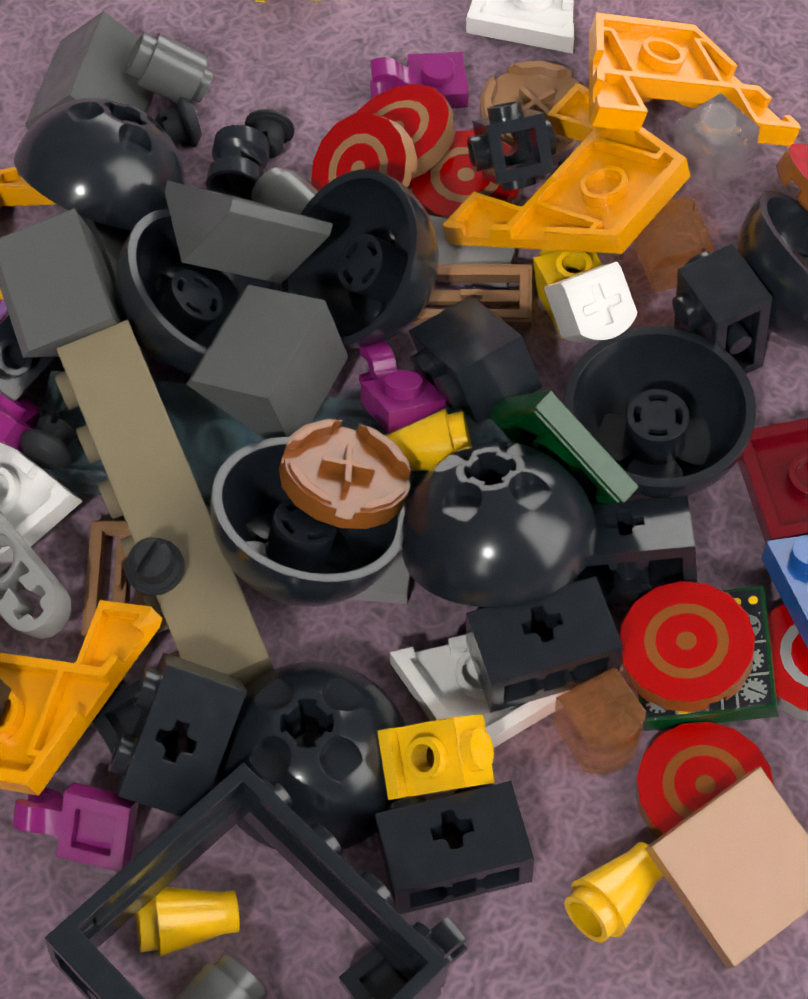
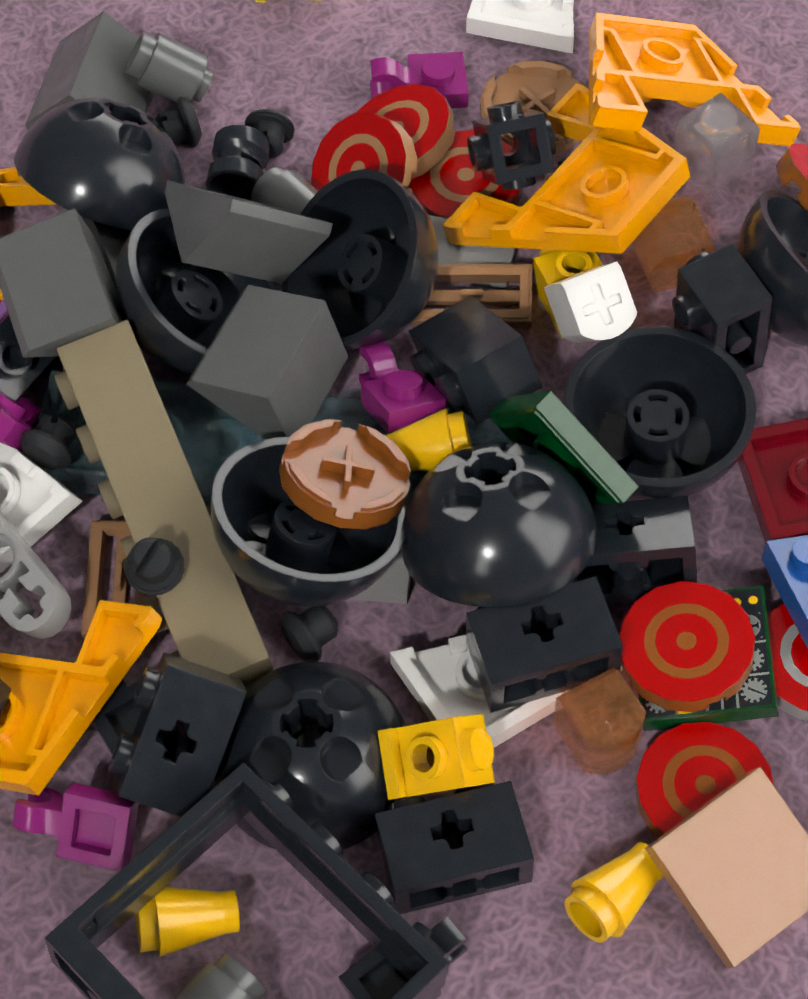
none -> black piece [282,606,338,661]

